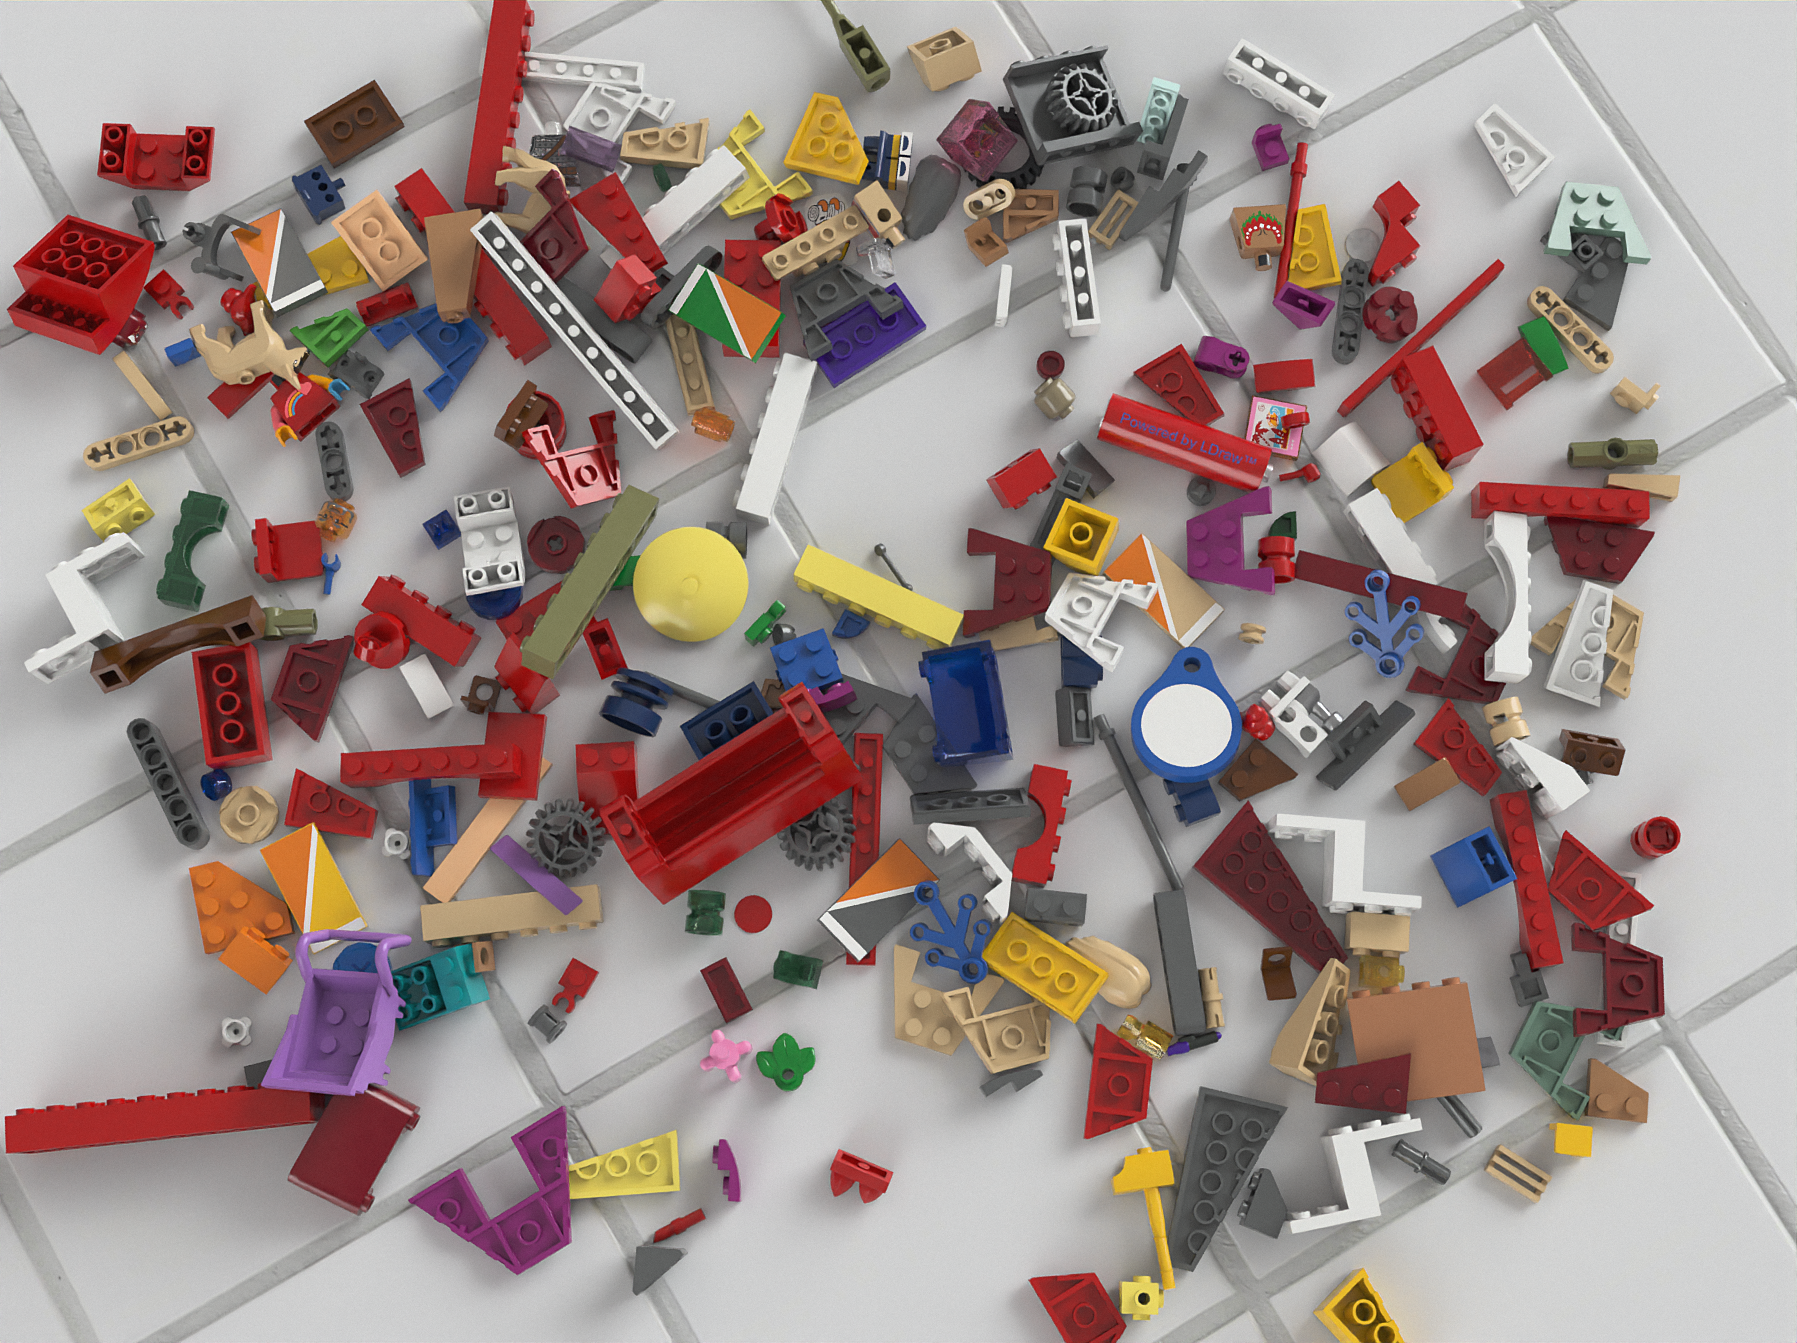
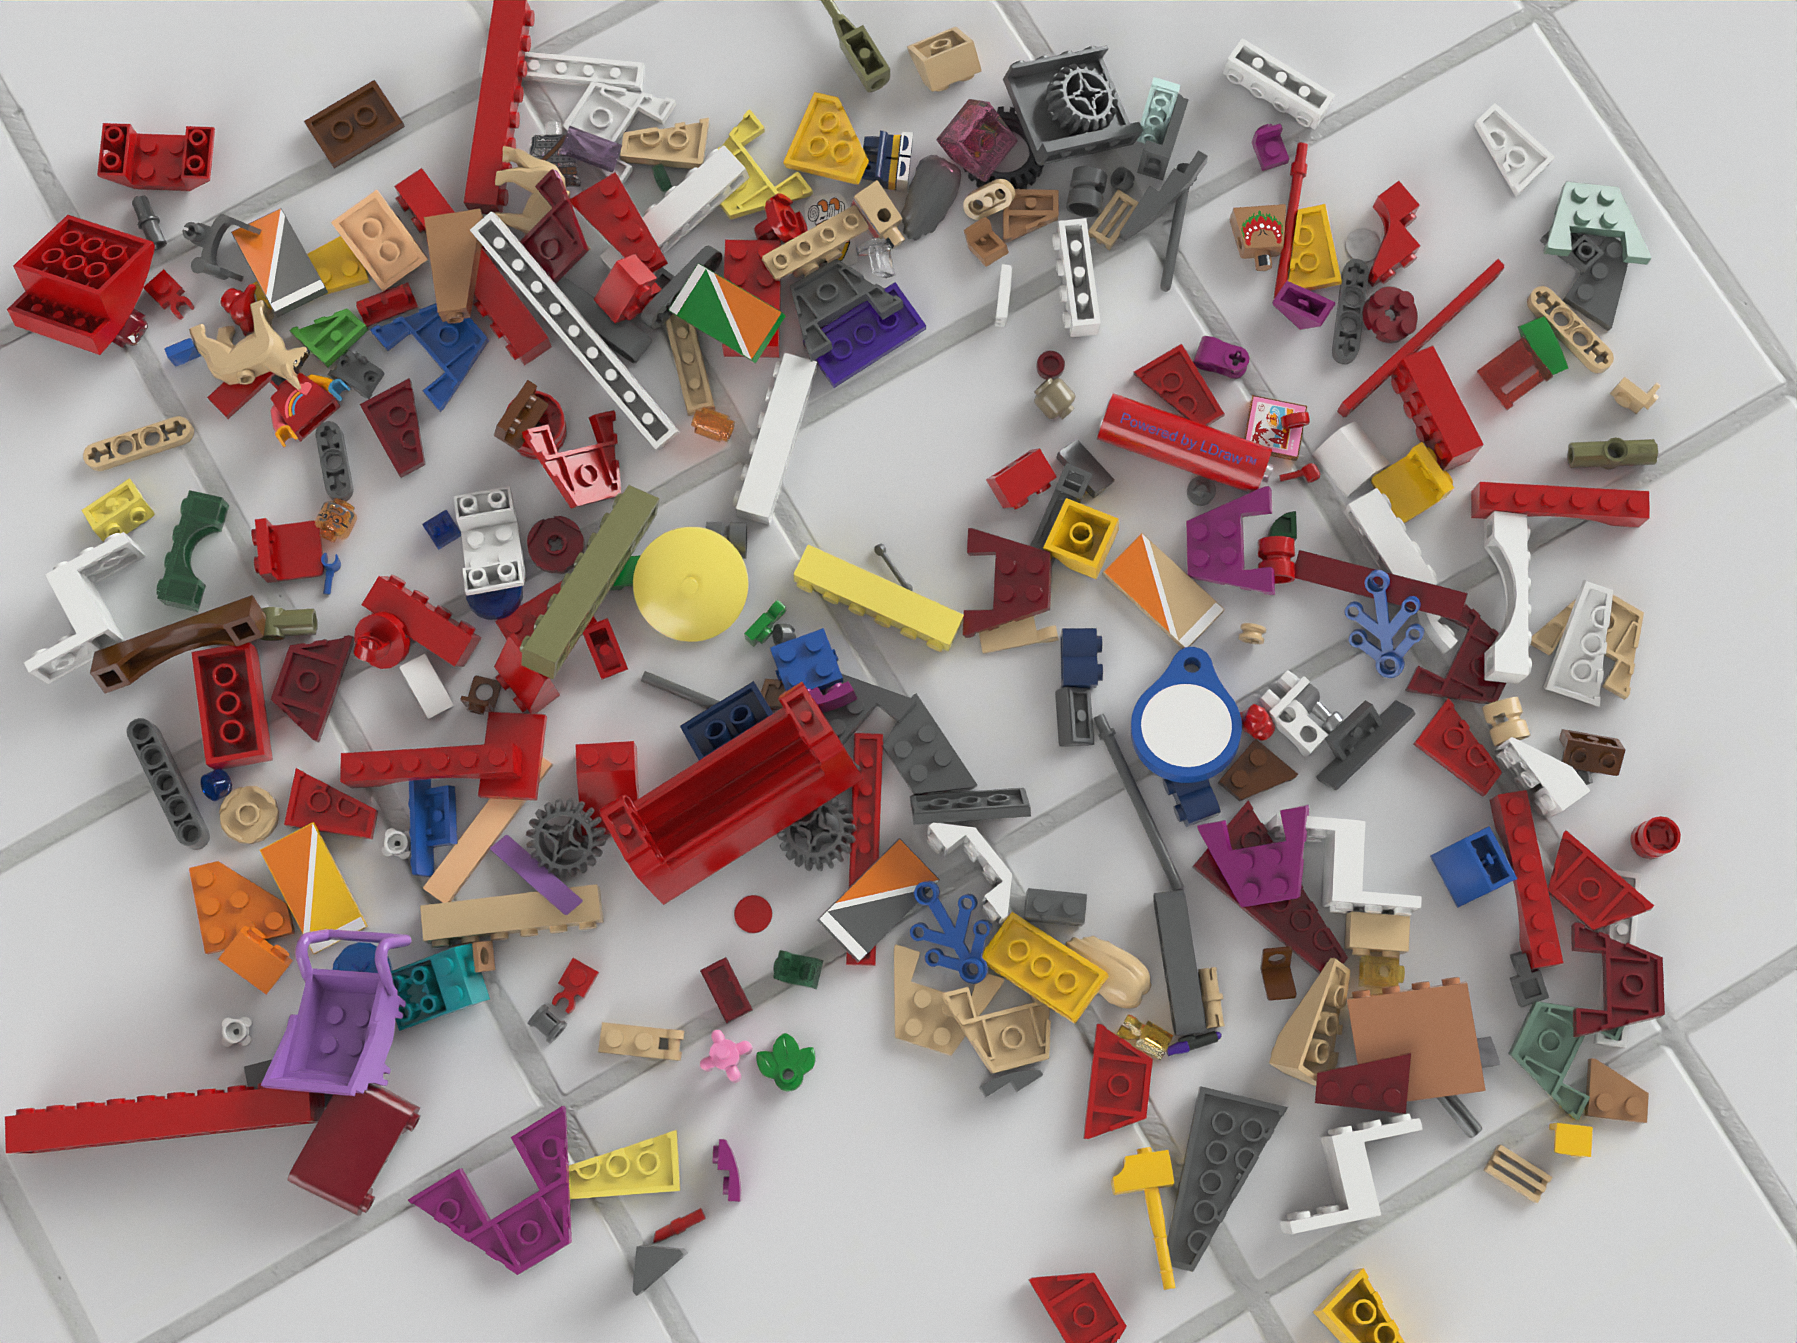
tan beam [112,350,173,421] -> none
dark blue piece [292,165,346,225] -> none
dark blue wheel [599,667,674,738] -> none
clear green wheel [685,890,726,936] -> none
red tile [830,1149,894,1204] -> none
blue tile [832,609,870,639] -> none
clear blue windscreen [918,640,1014,767] -> none
red arch [1011,764,1072,888] -> none
white wing [1045,573,1158,673] -> none
light yellow brick [1119,1276,1164,1320] -> none
dark grey slope [1237,1168,1288,1239] -> none
red slope [1253,359,1316,394] -> none
dark grey axle [1392,1139,1451,1185] -> none
medium nougat slope [1394,757,1461,811] -> none
dark red wing [1544,516,1655,584] -> none
tan piece [1603,474,1680,502] -> none
none -> tan plate [598,1022,685,1061]
none -> magenta wing [1197,805,1309,907]

